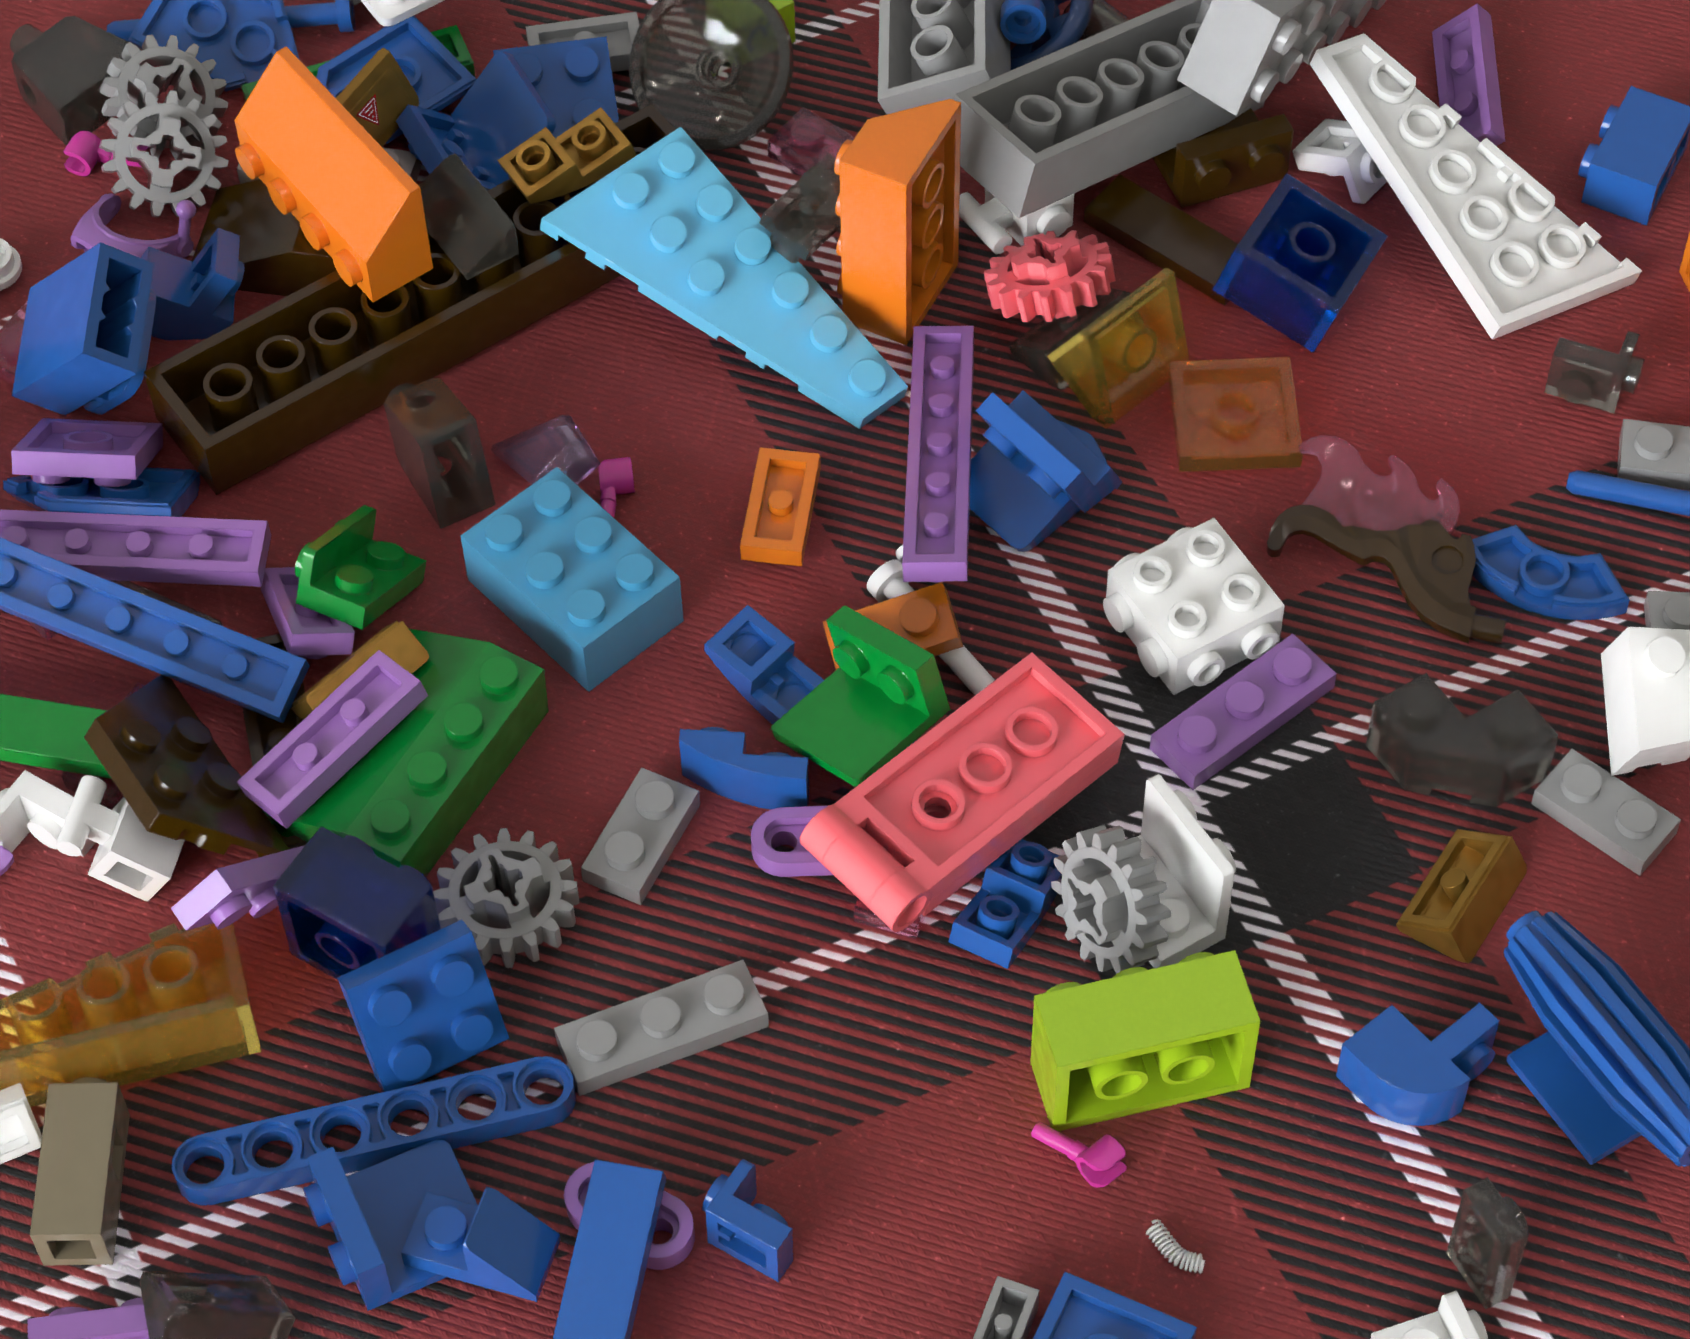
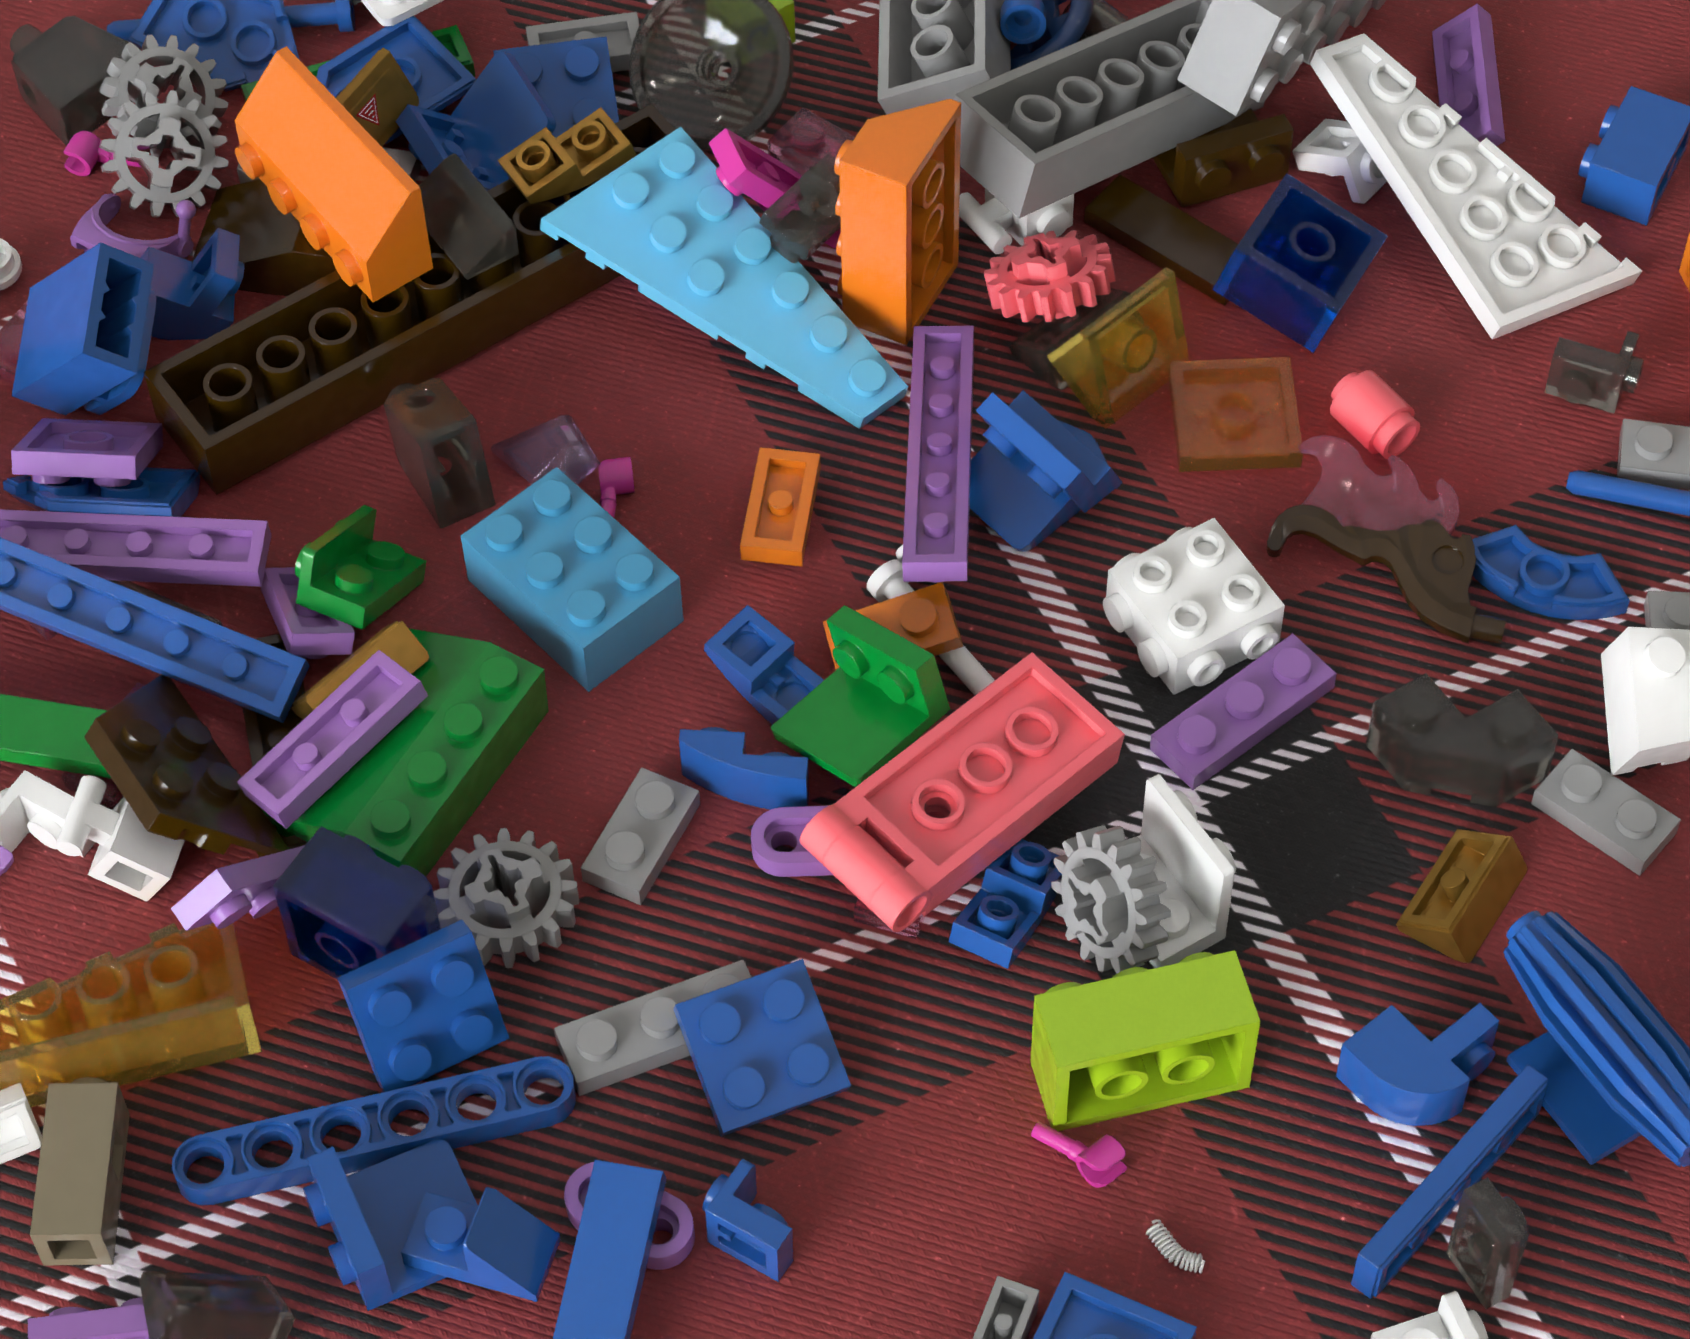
none -> blue plate [673,959,851,1137]
none -> dark pink plate [709,128,841,249]
none -> coral brick [1330,370,1420,459]
none -> blue tile [1351,1064,1548,1299]

